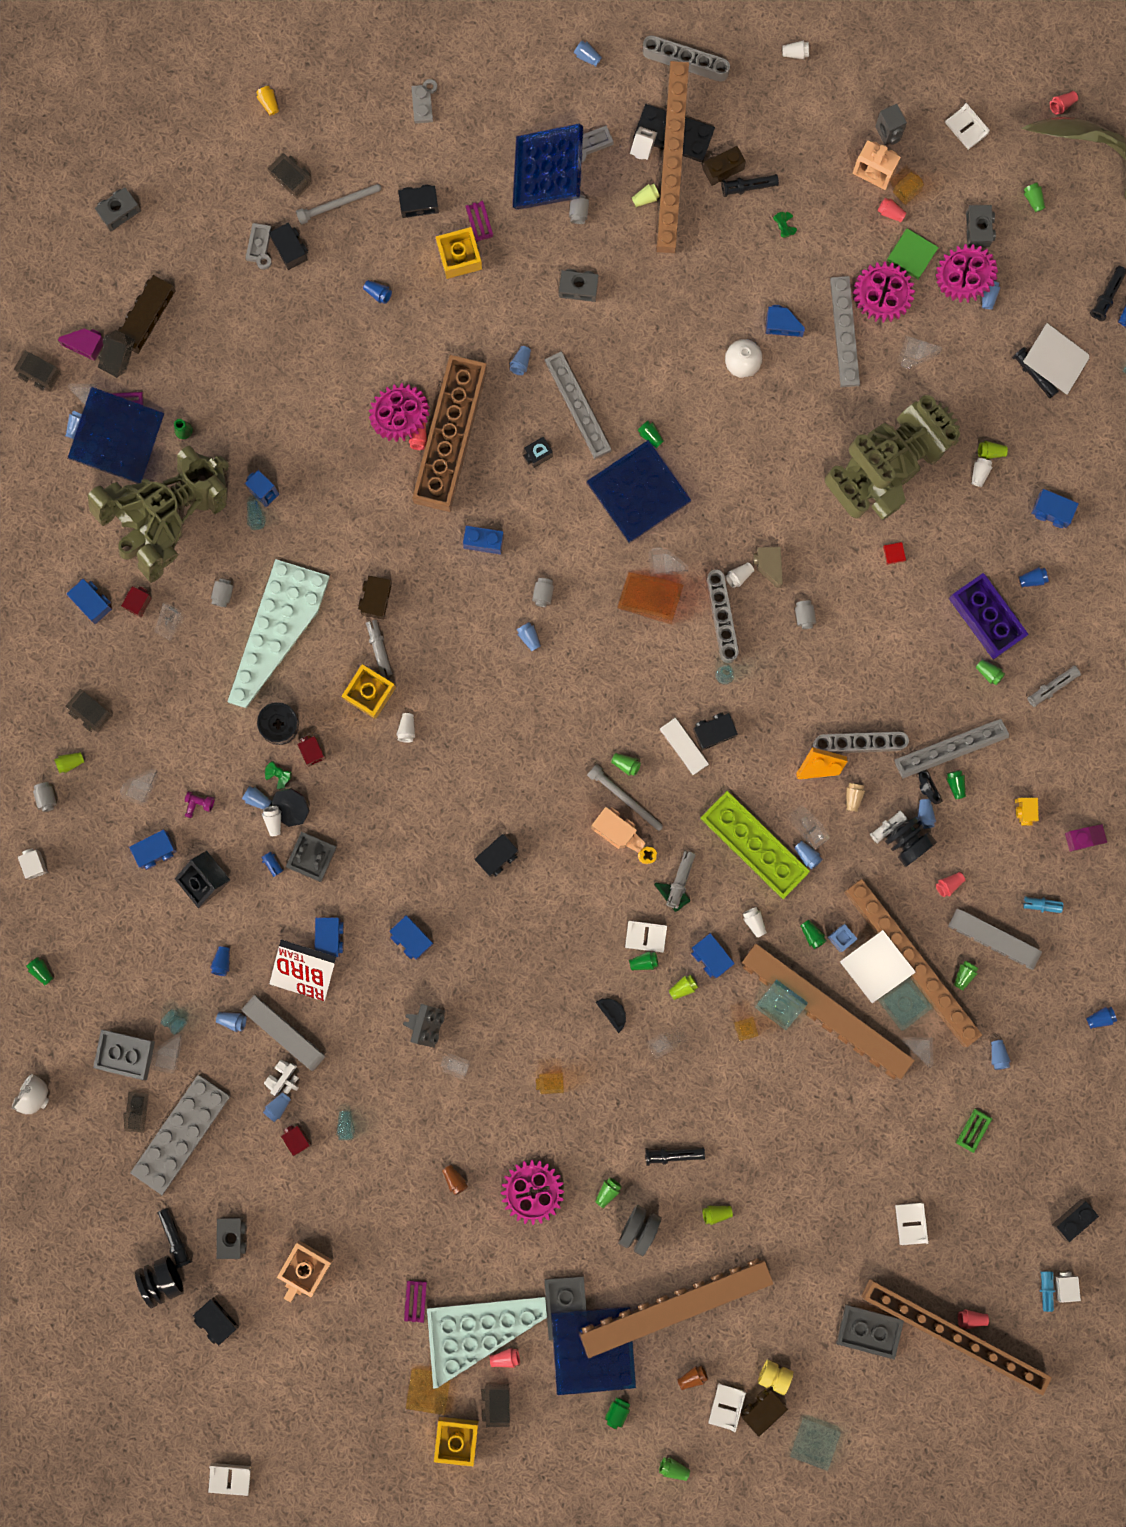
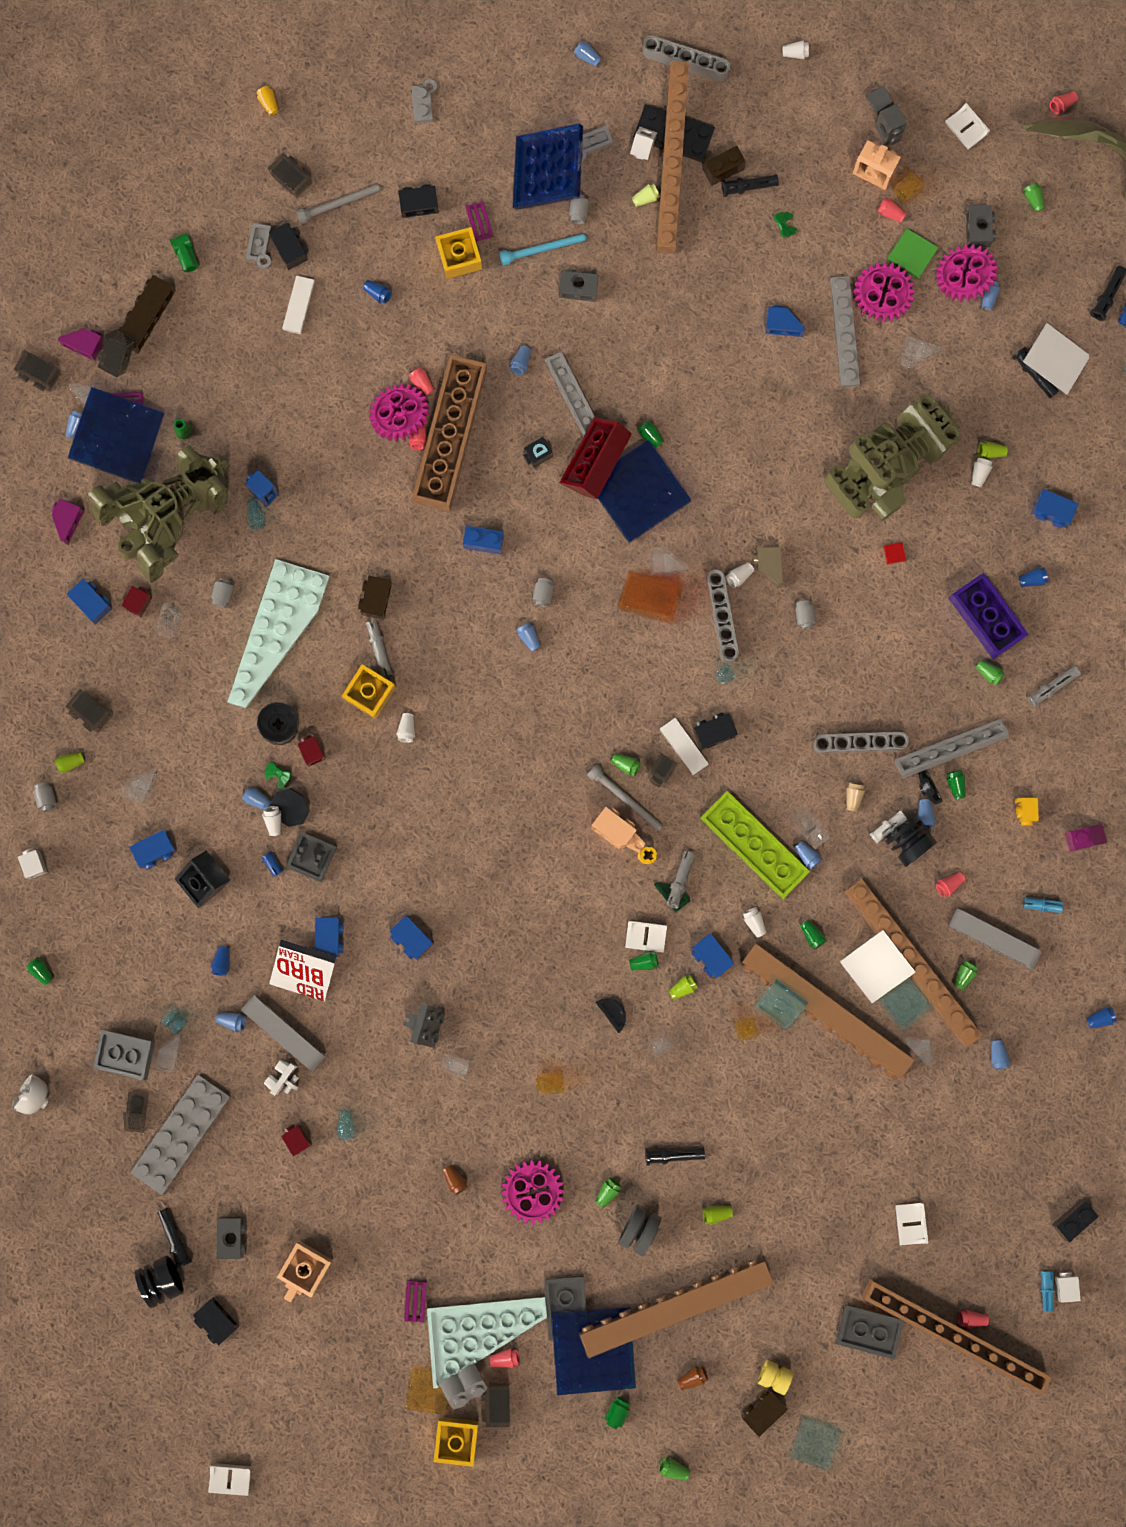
dark grey brick [95,188,141,232] -> none
magenta piece [185,791,215,818] -> none
medium blue cone [263,1092,291,1122] -> none
black brick [474,834,519,877] -> none
white piece [708,1383,746,1432] -> none
white cylinder [725,339,762,378] -> none
light orange wing [796,747,848,779] -> none
medium blue brick [827,924,857,952] -> none
bright green tile [956,1109,992,1153] -> none
none -> magenta slope [52,499,84,545]
none -> green piece [169,233,199,273]
none -> white tile [282,276,315,334]
none -> coral cone [409,367,435,396]
none -> light grey brick [440,1364,488,1410]
none -> medium azure piece [499,234,587,266]
none -> dark red slope [559,417,632,499]
none -> clear smoke brick [648,753,678,788]
none -> dark grey brick [867,86,894,116]

